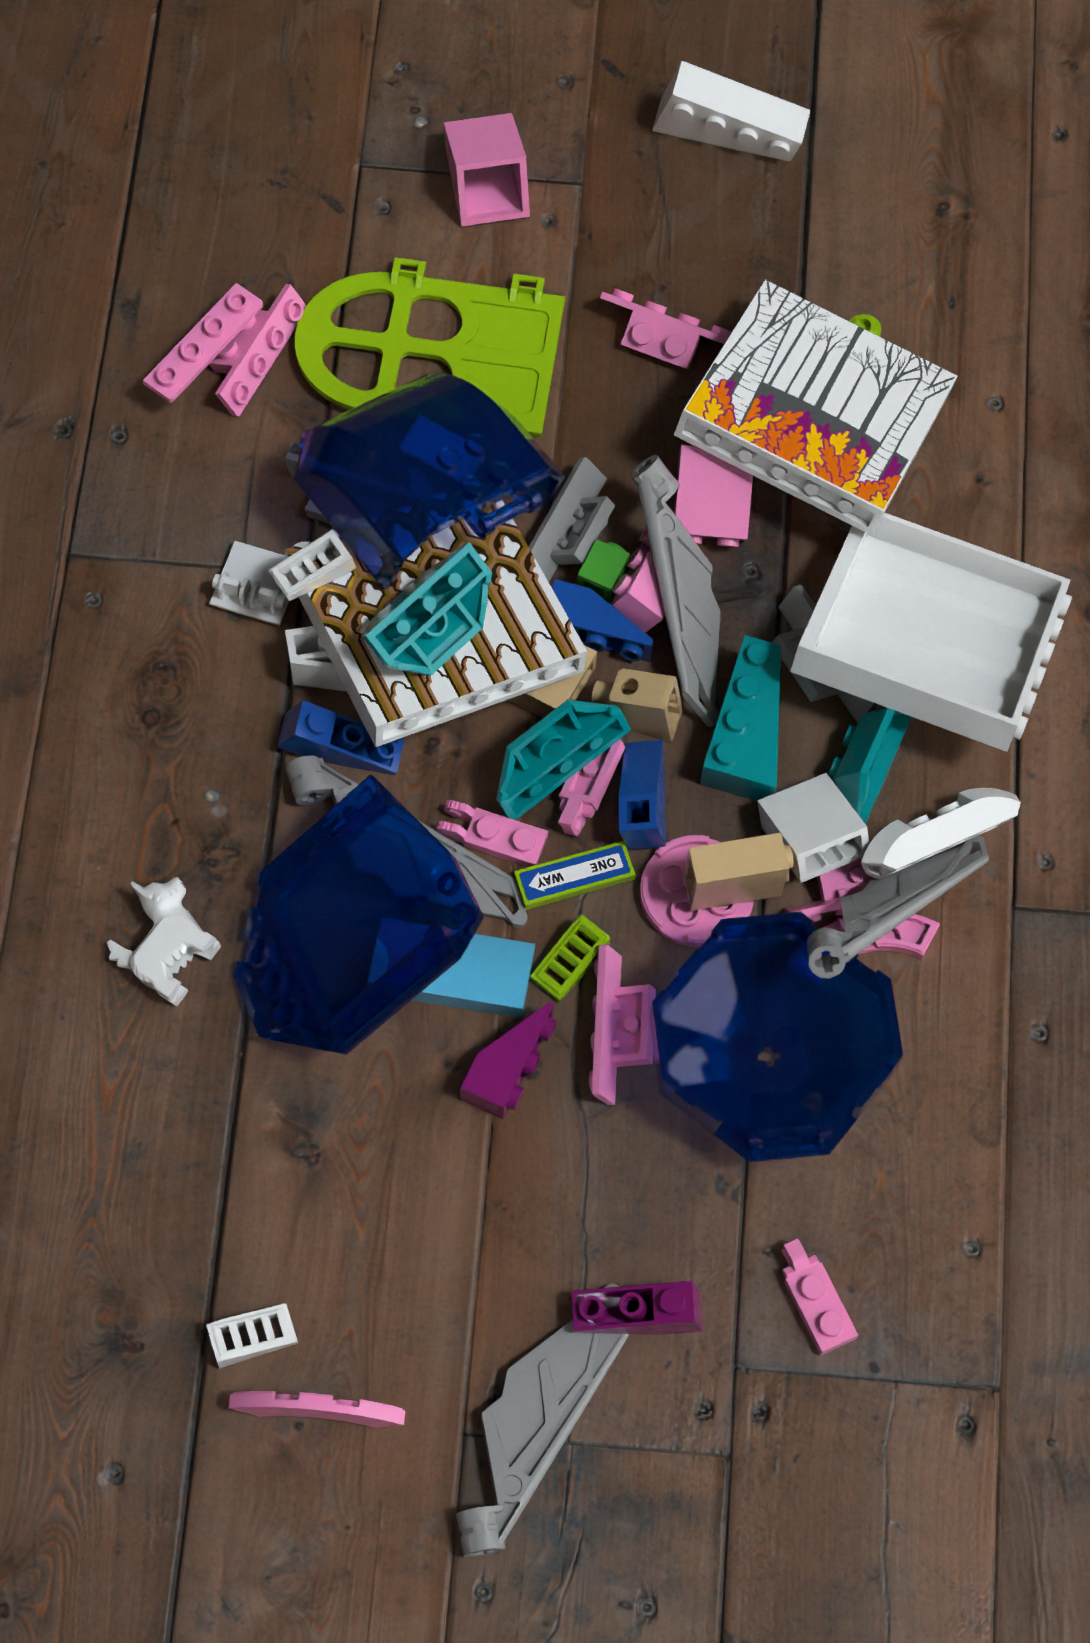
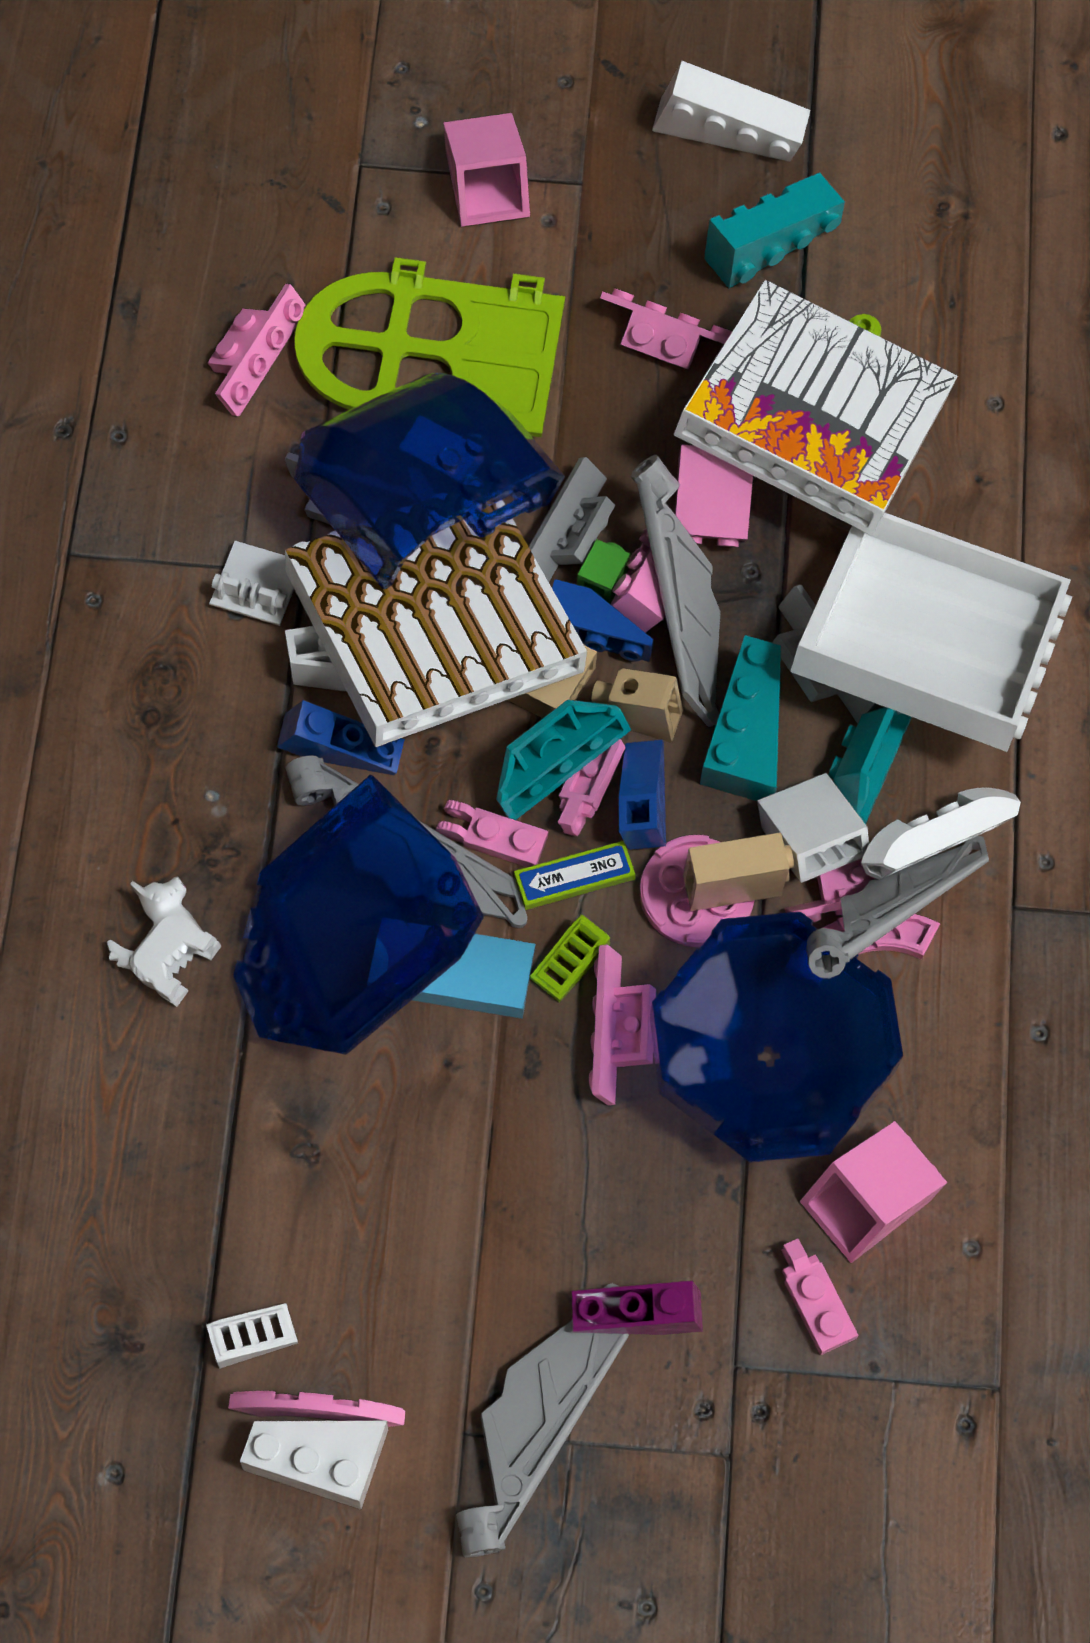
bright pink bracket [143,283,263,403] -> none
white slope [269,529,356,601] -> none
teal wedge [362,542,492,676] -> none
magenta slope [460,1002,558,1119] -> none
none -> white wedge [240,1420,388,1509]
none -> teal wedge [704,172,845,288]
none -> bright pink slope [800,1121,947,1263]

